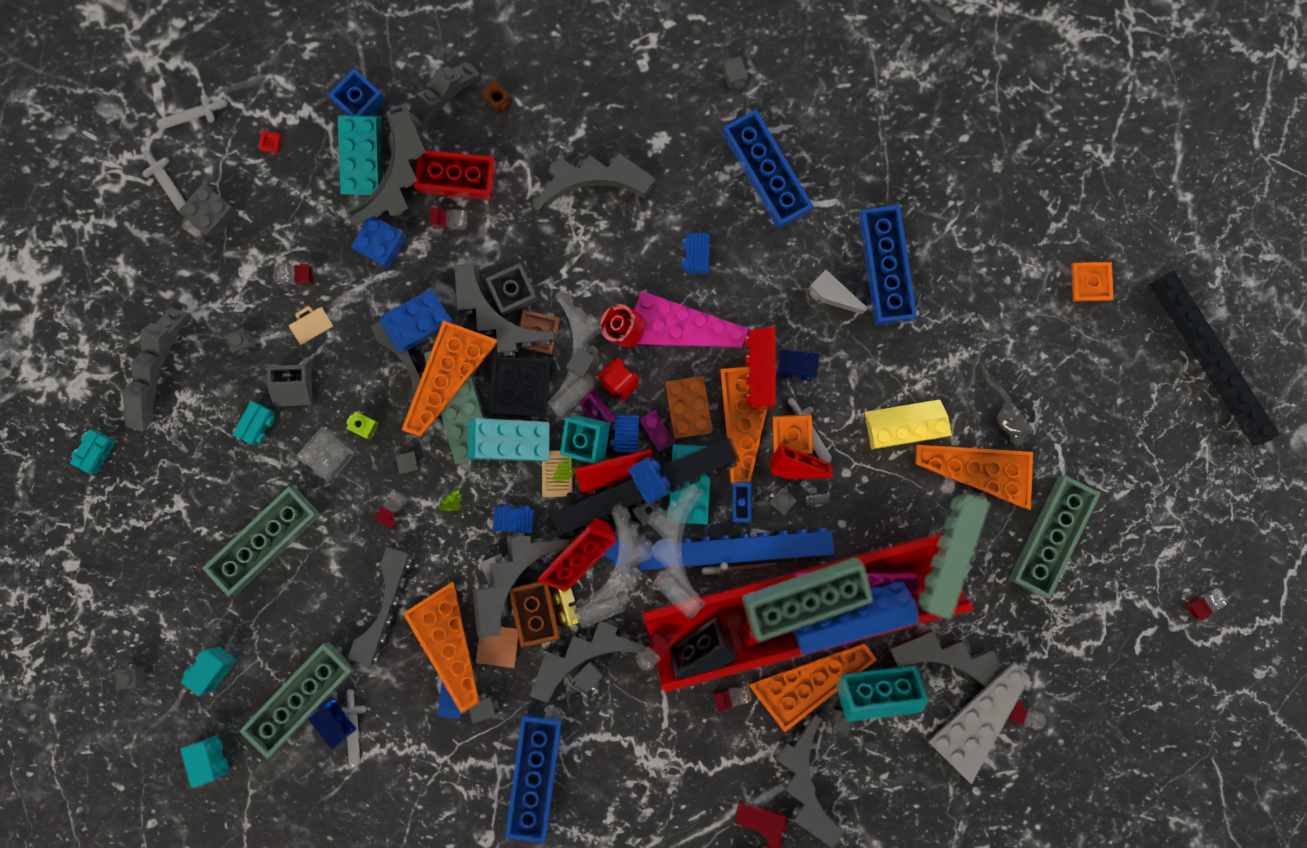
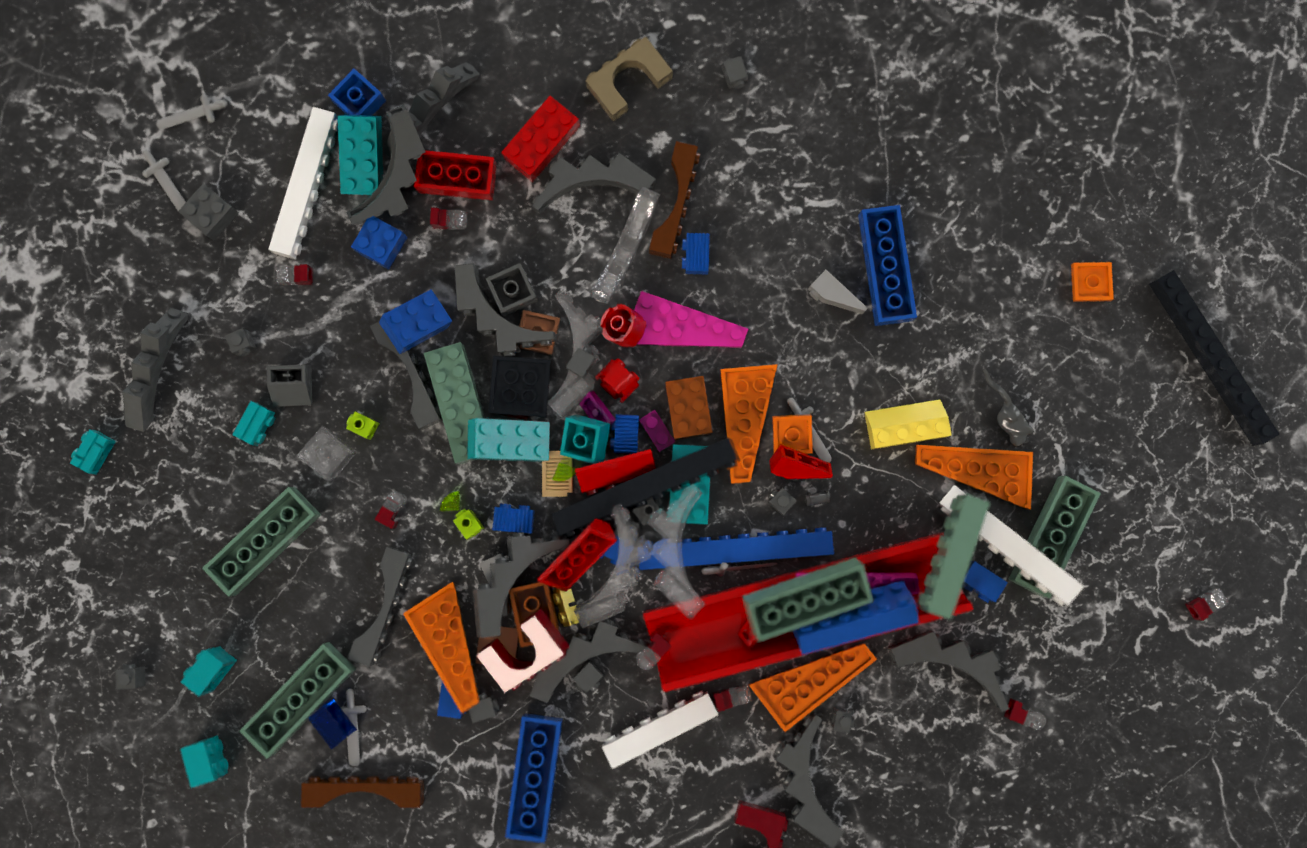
red tile [259,131,282,154] -> none
tan piece [289,306,333,345] -> none
dark grey tile [395,451,419,474] -> none
orange wing [402,321,499,437] -> none
reddish brown brick [481,80,512,114] -> none
blue brick [628,457,671,504] -> none
black slope [669,618,738,679] -> none
blue brick [722,109,813,230] -> none
blue brick [731,483,752,522] -> none
red slope [745,327,776,409] -> none
clear blue brick [777,349,820,382] -> none
teal brick [836,666,928,722] -> none
light grey wing [928,662,1029,784] -> none
none -> white brick [268,107,338,260]
none -> reddish brown arch [301,776,424,808]
none -> lime brick [453,509,485,540]
none -> arch [476,609,569,692]
none -> red brick [501,96,580,182]
none -> dark tan arch [586,36,673,121]
none -> clear arch [590,187,660,304]
none -> white brick [602,690,718,769]
none -> reddish brown arch [649,141,701,259]
none -> white brick [939,485,1084,607]
none -> blue brick [962,561,1008,603]

